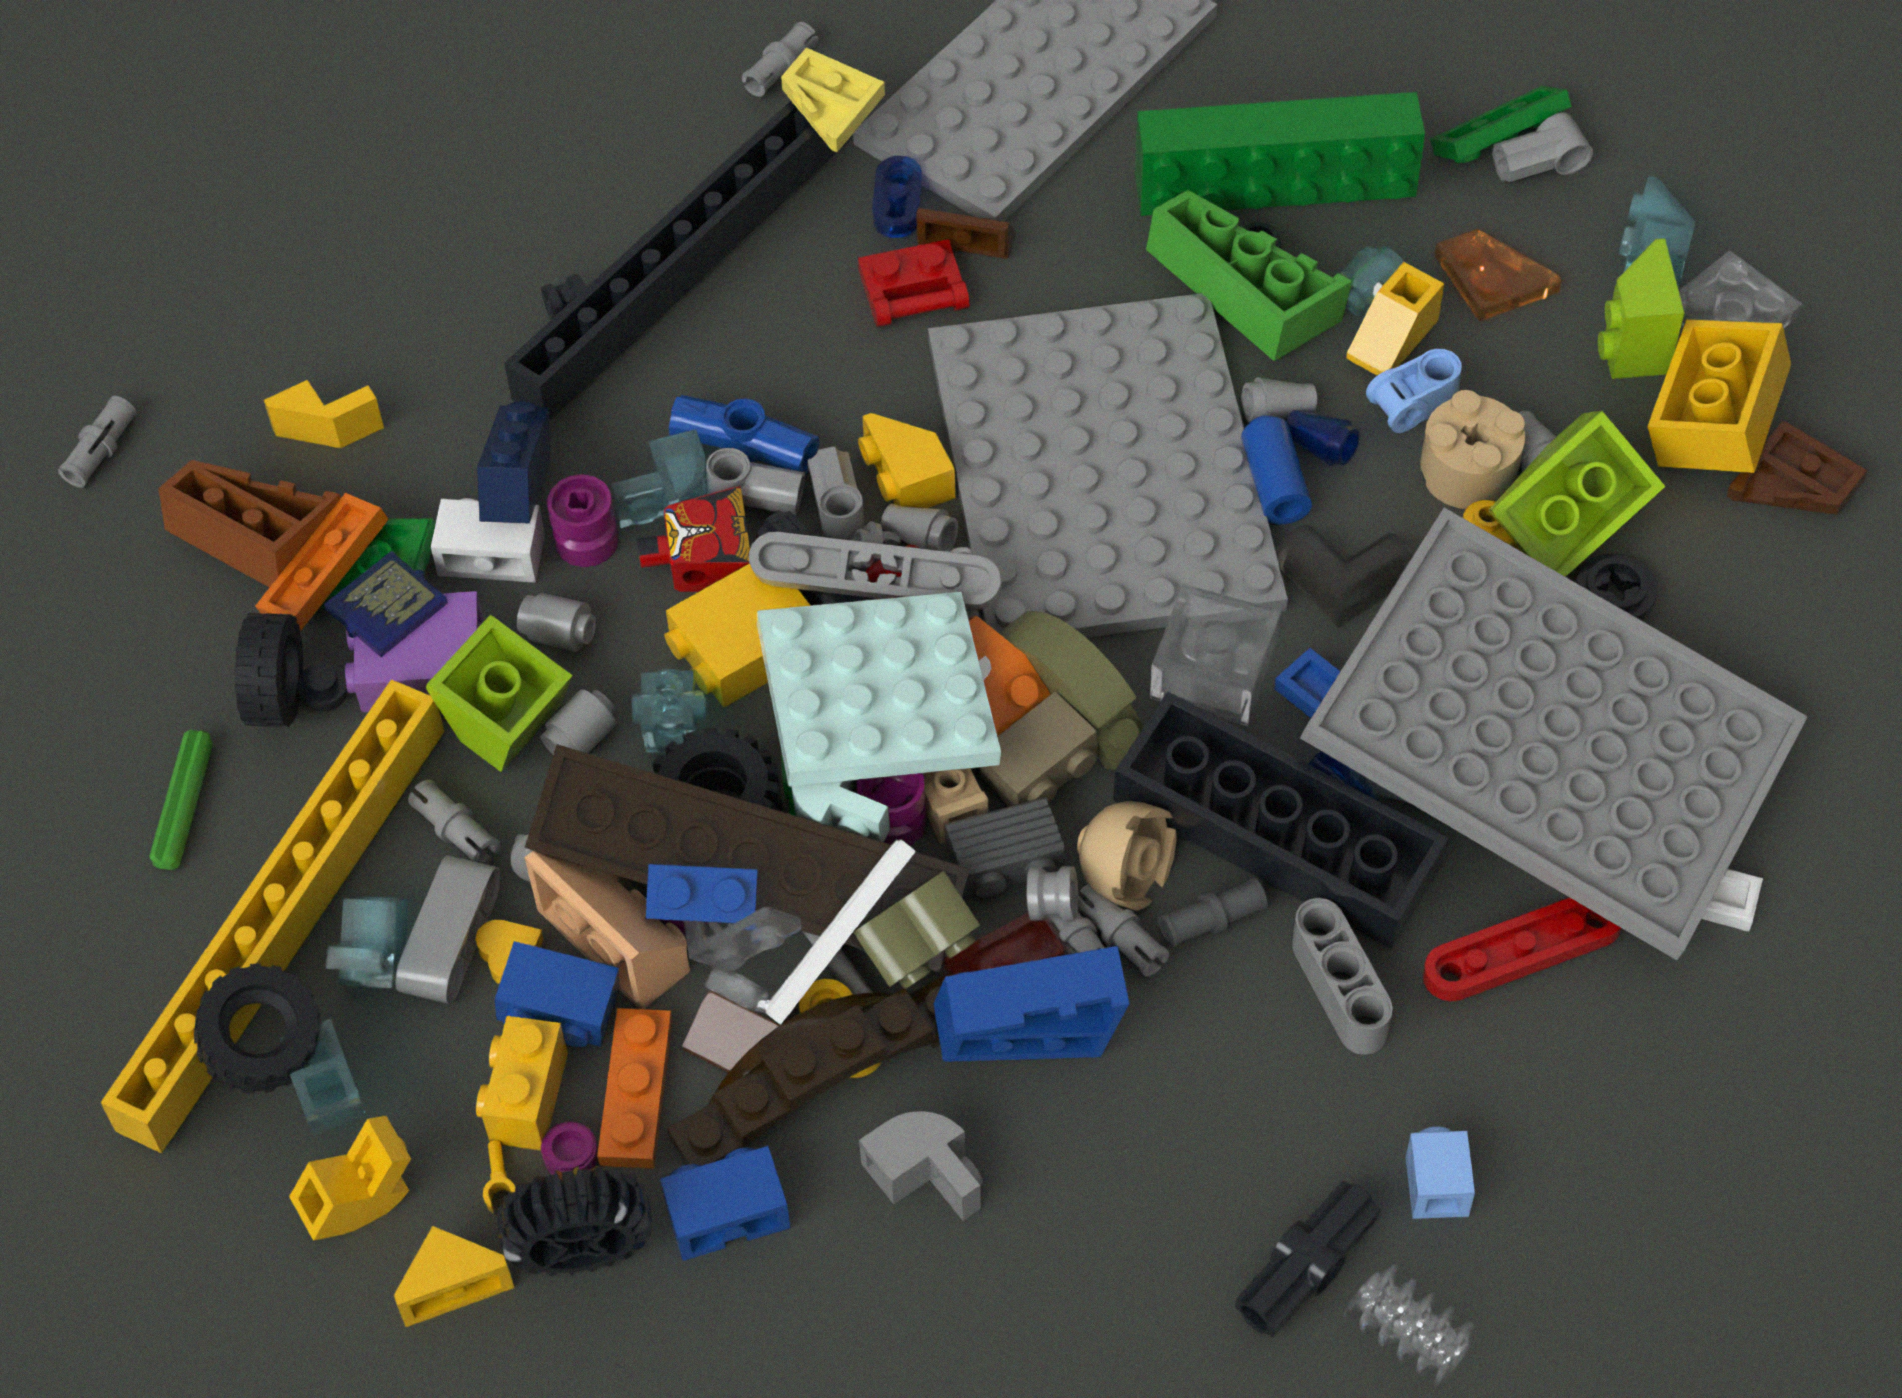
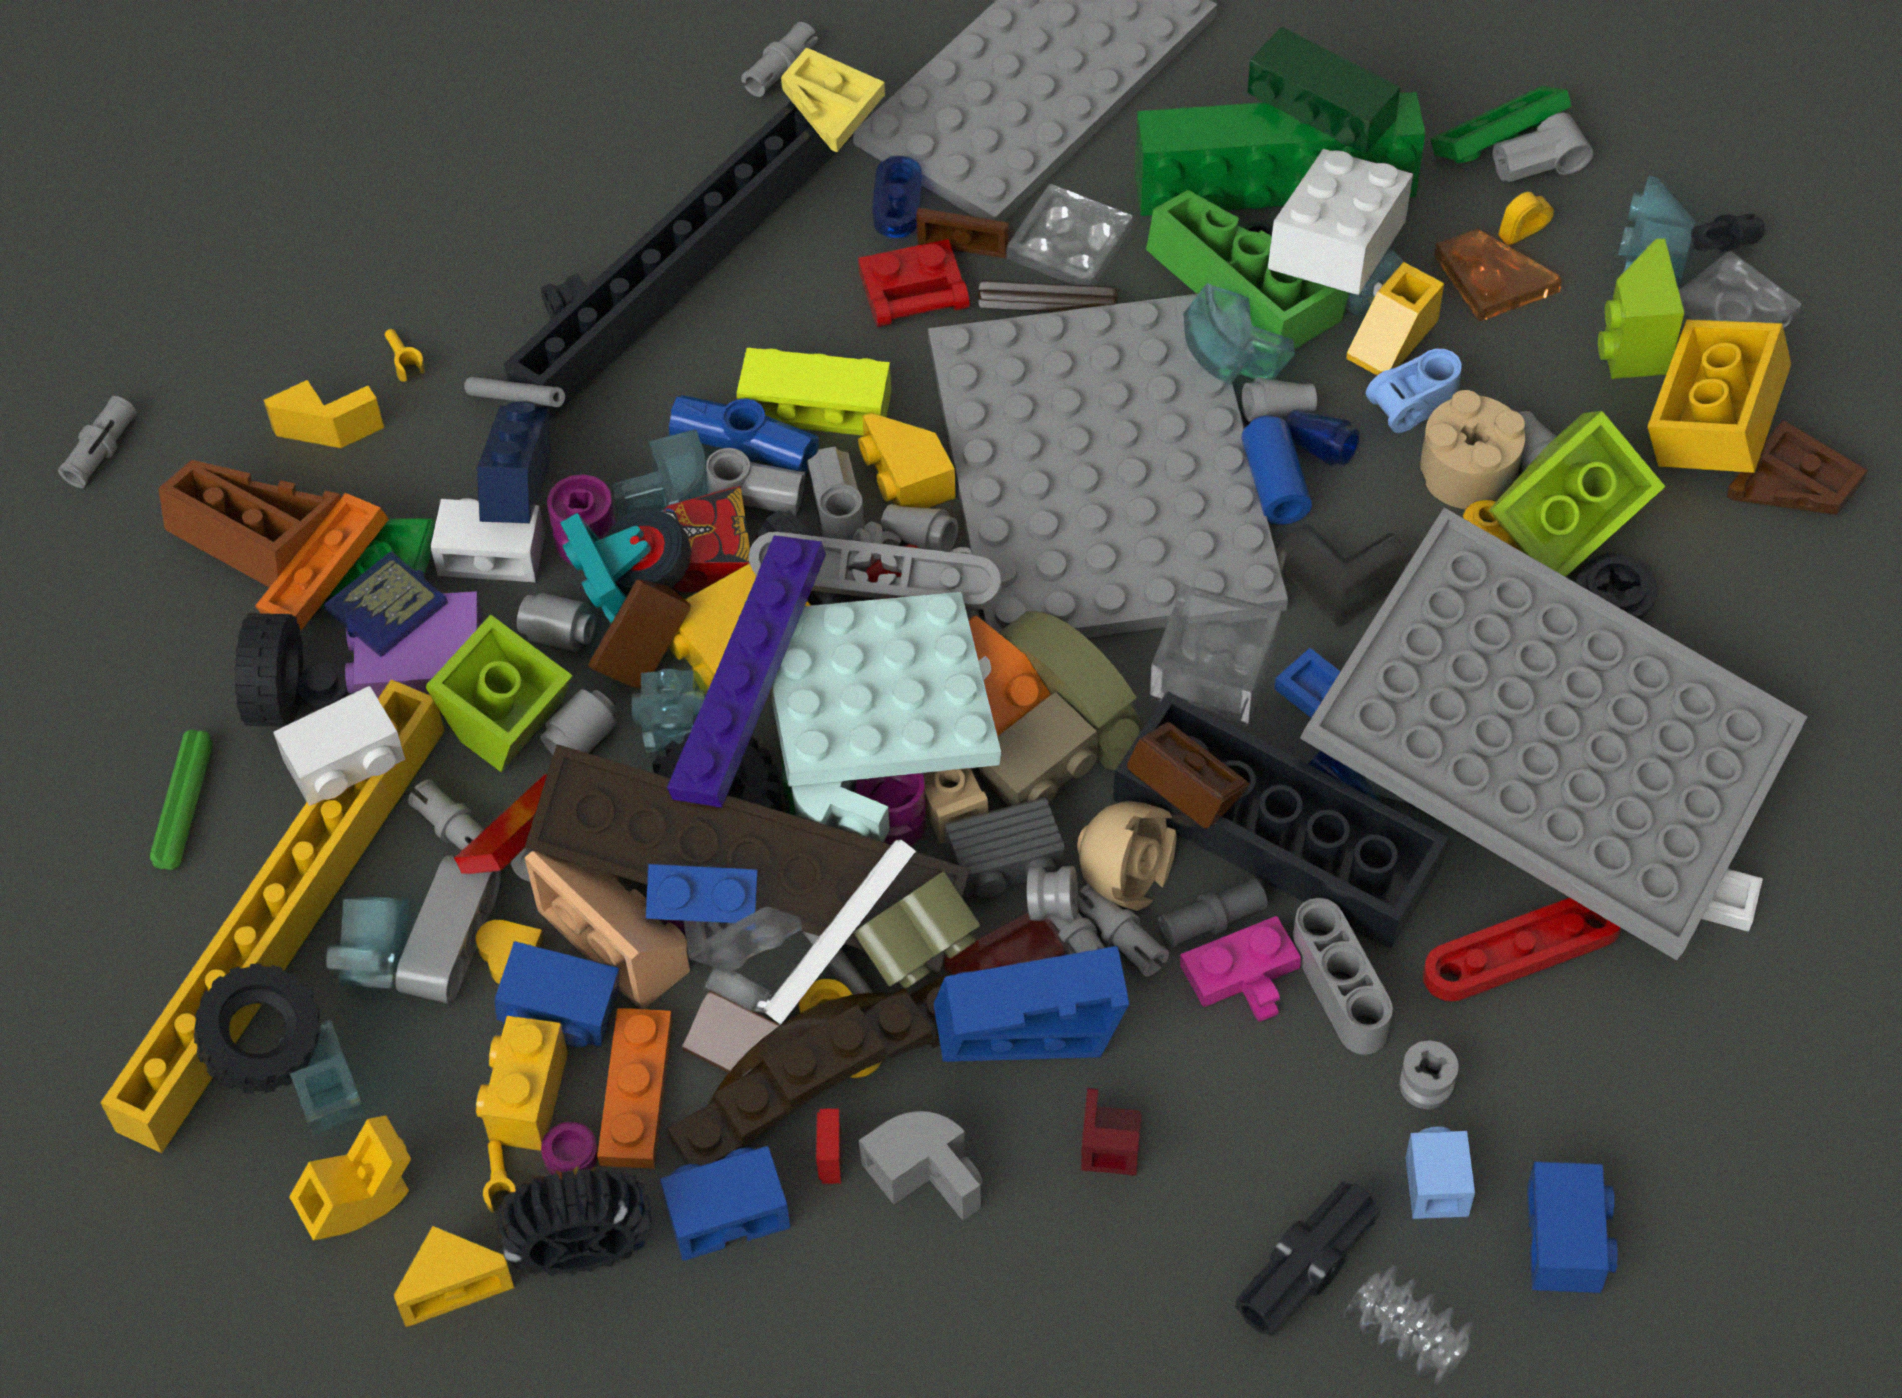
none -> white brick [273,686,405,806]
none -> yellow hand [385,329,425,382]
none -> red tile [454,774,547,874]
none -> light grey piece [464,377,565,407]
none -> plate [560,509,692,623]
none -> reddish brown slope [588,579,691,689]
none -> dark purple plate [667,535,826,808]
none -> neon yellow brick [737,348,891,436]
none -> red tile [816,1109,842,1184]
none -> dark brown axle [978,280,1118,312]
none -> clear plate [1007,184,1133,286]
none -> dark red panel [1081,1088,1141,1176]
none -> reddish brown slope [1127,722,1250,829]
none -> dark pink plate [1180,916,1301,1022]
none -> clear light blue brick [1183,283,1295,384]
none -> dark green brick [1247,26,1401,154]
none -> white brick [1268,149,1413,295]
none -> light grey wheel [1399,1040,1459,1110]
none -> yellow tile [1498,192,1554,246]
none -> blue brick [1527,1162,1618,1293]
none -> black axle [1690,213,1765,252]

